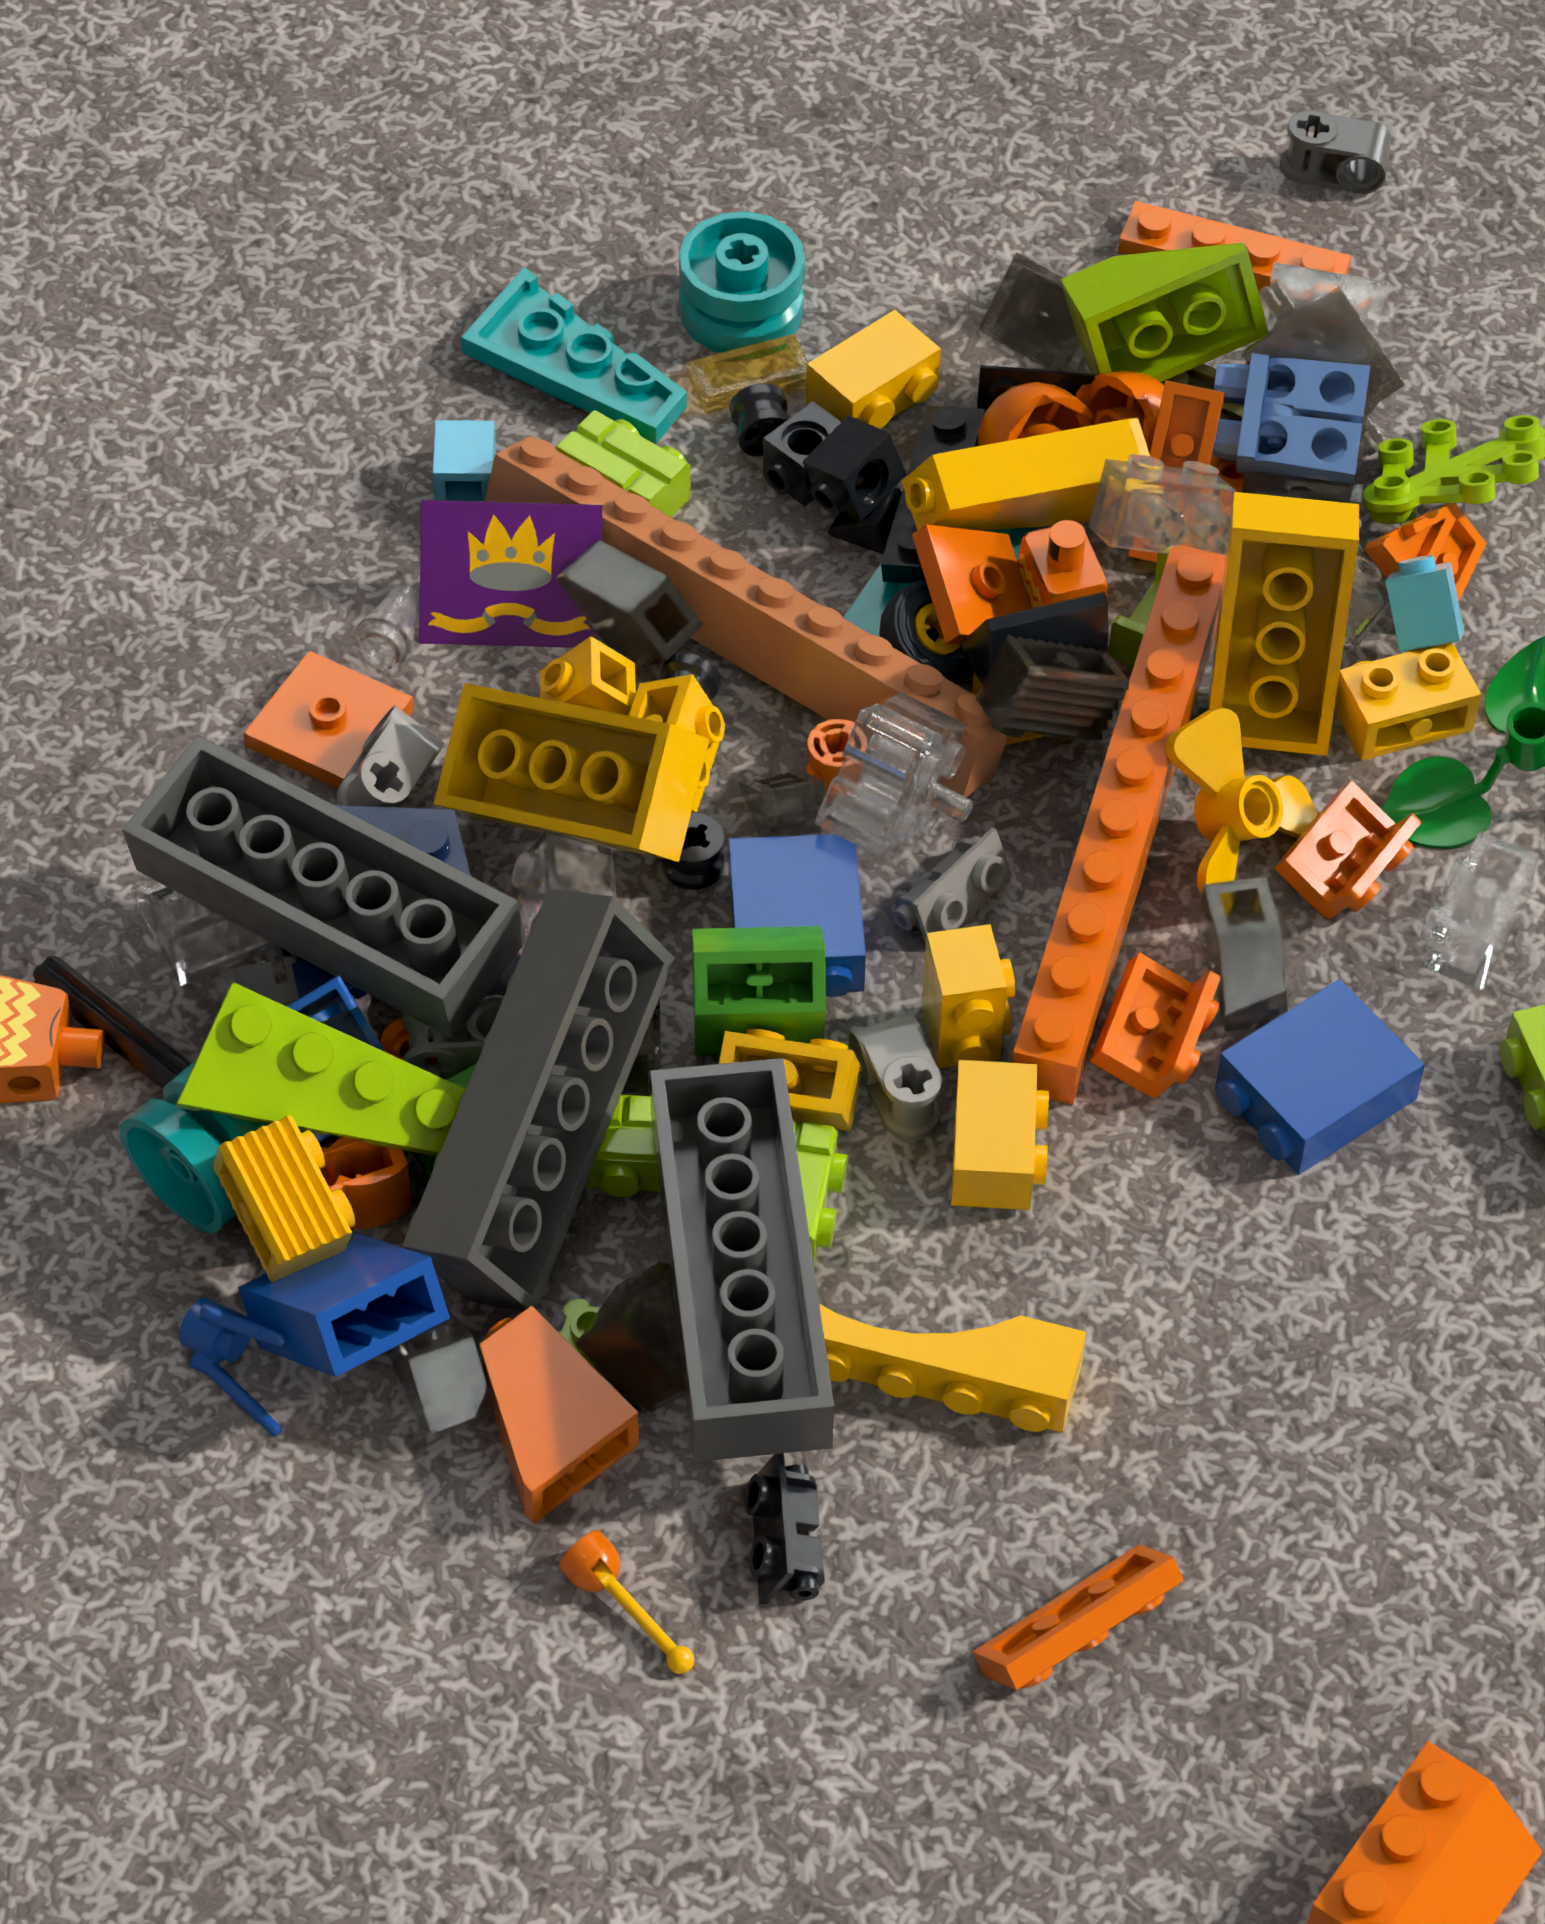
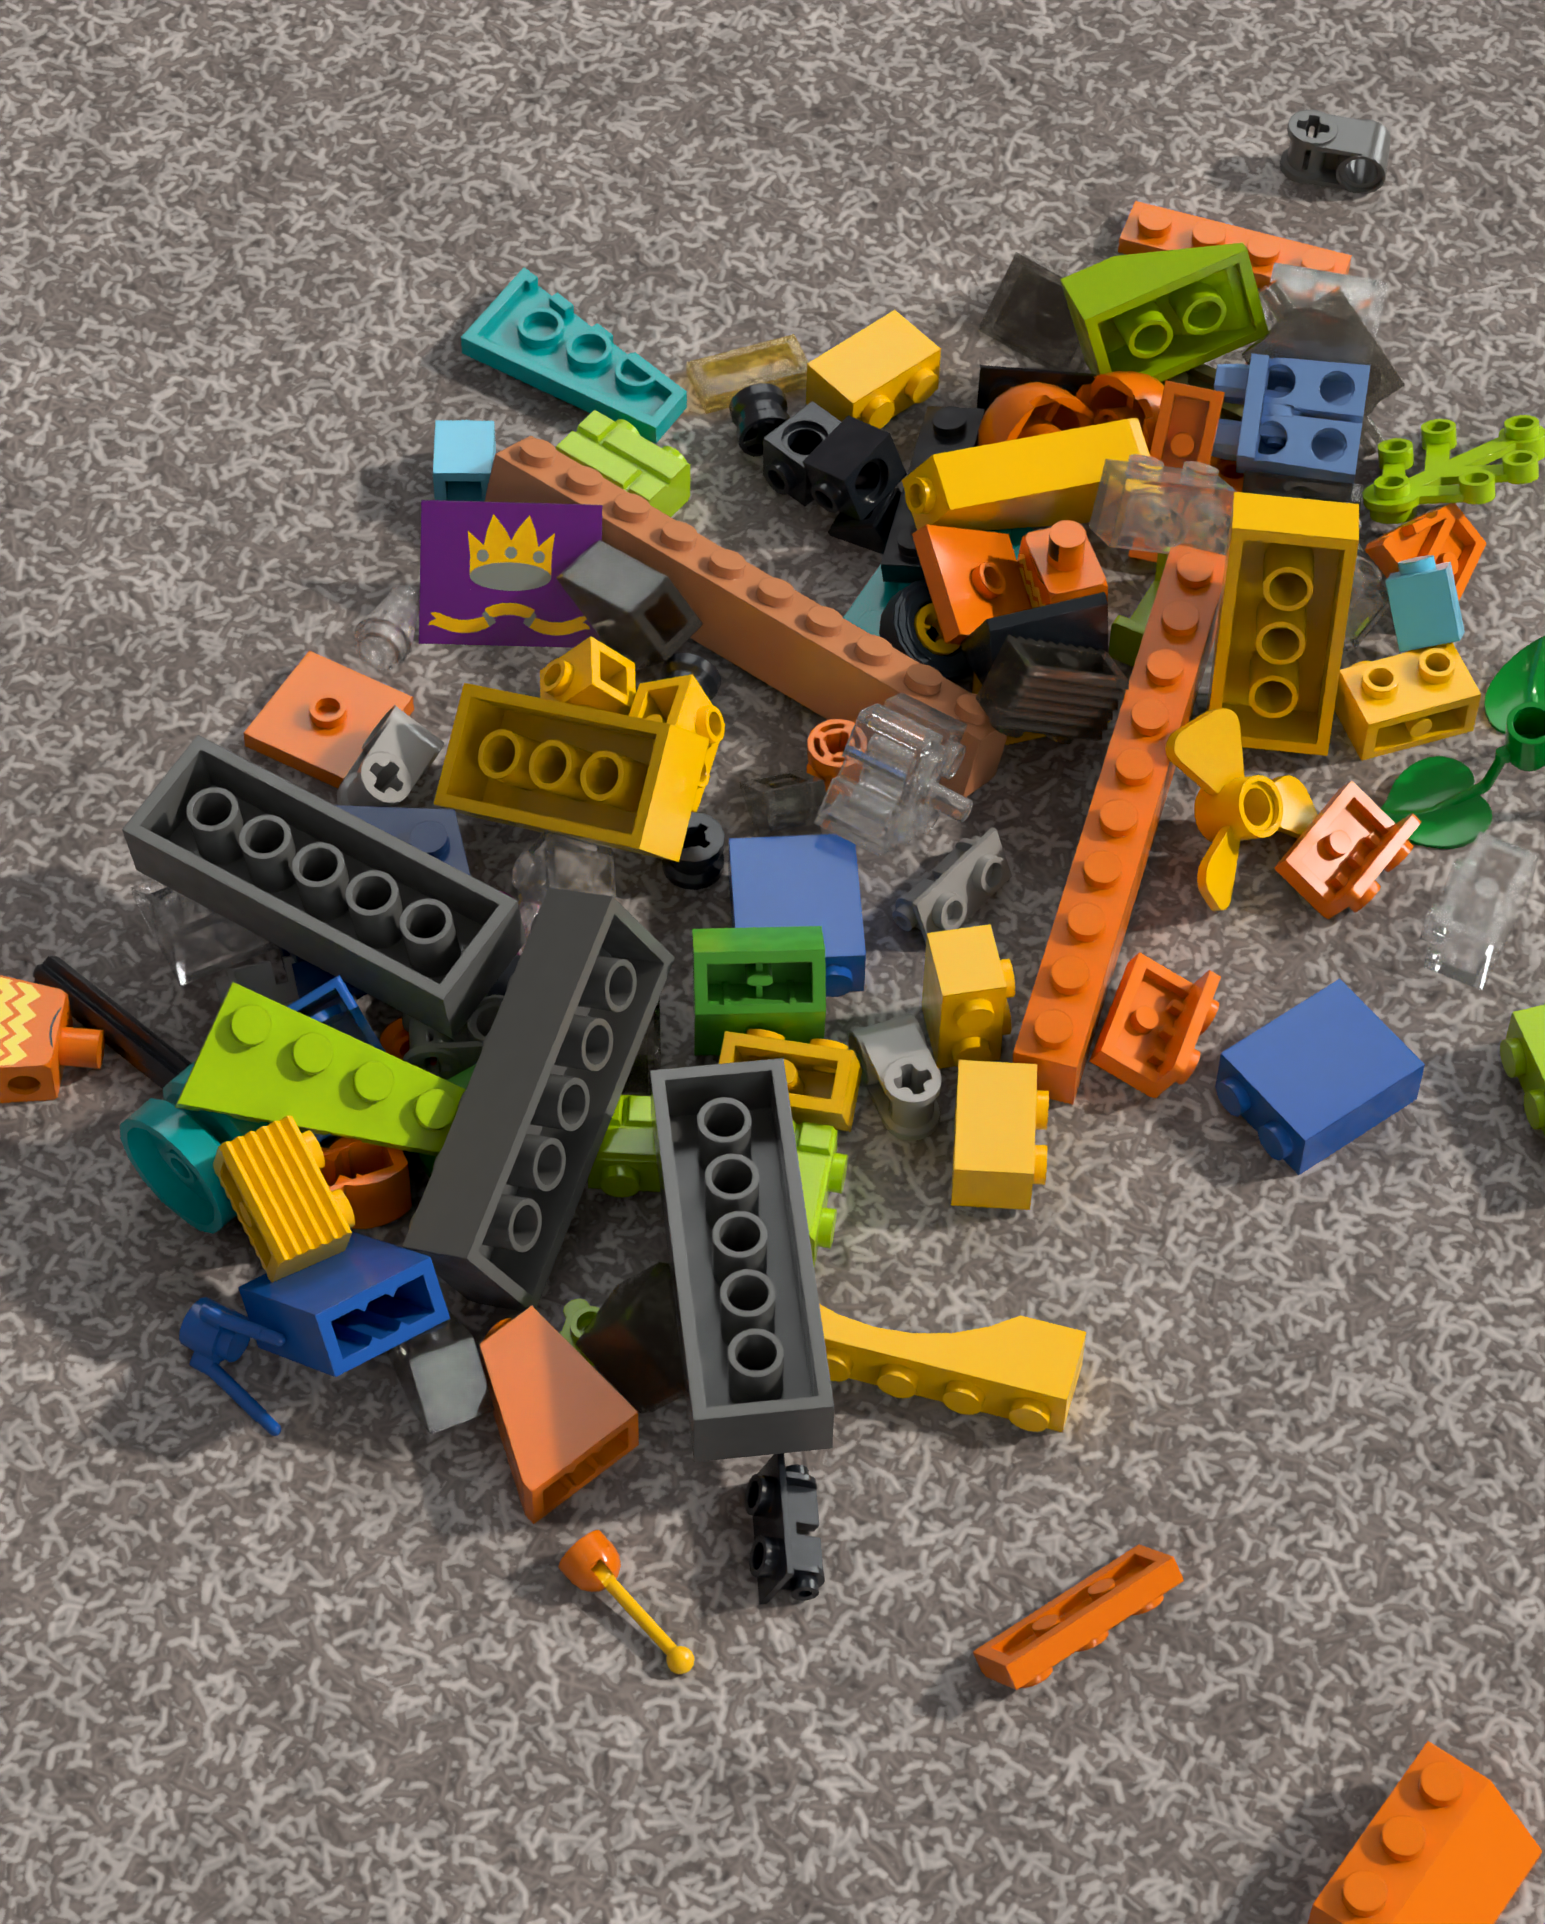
teal wheel [679,211,805,356] -> none
clear smoke slope [1197,877,1288,1032] -> none

